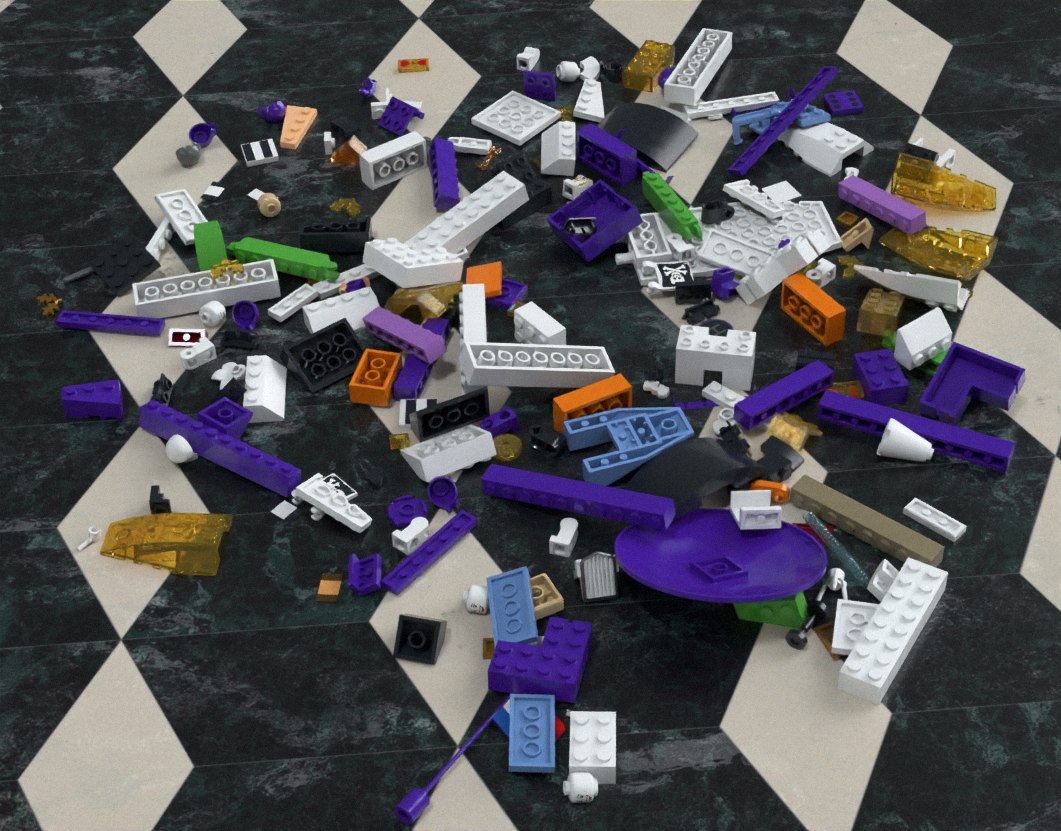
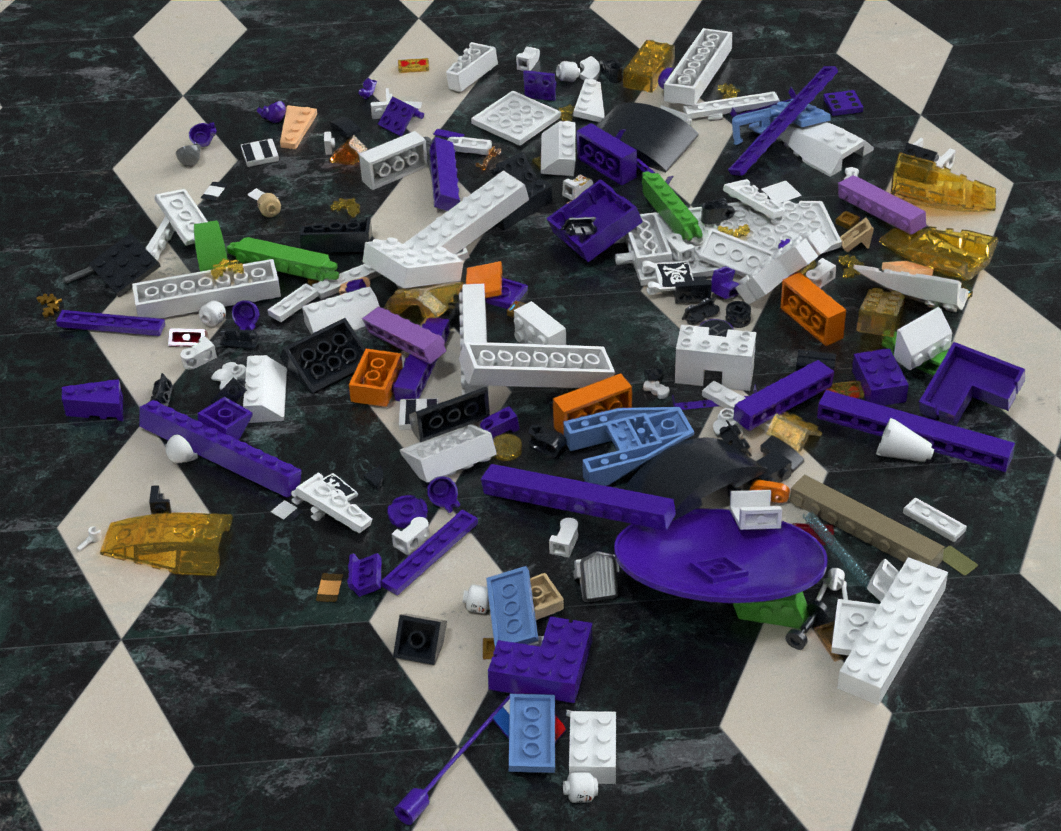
clear yellow tile [389,433,410,449] -> none
none -> dark purple window [433,129,465,138]
none -> white wedge [446,42,498,92]
none -> clear yellow animal [718,83,740,99]
none -> clear yellow animal [718,224,750,238]
none -> black wheel [725,301,751,328]
none -> light nougat plate [882,261,933,276]
none -> olive sticker [942,546,978,575]

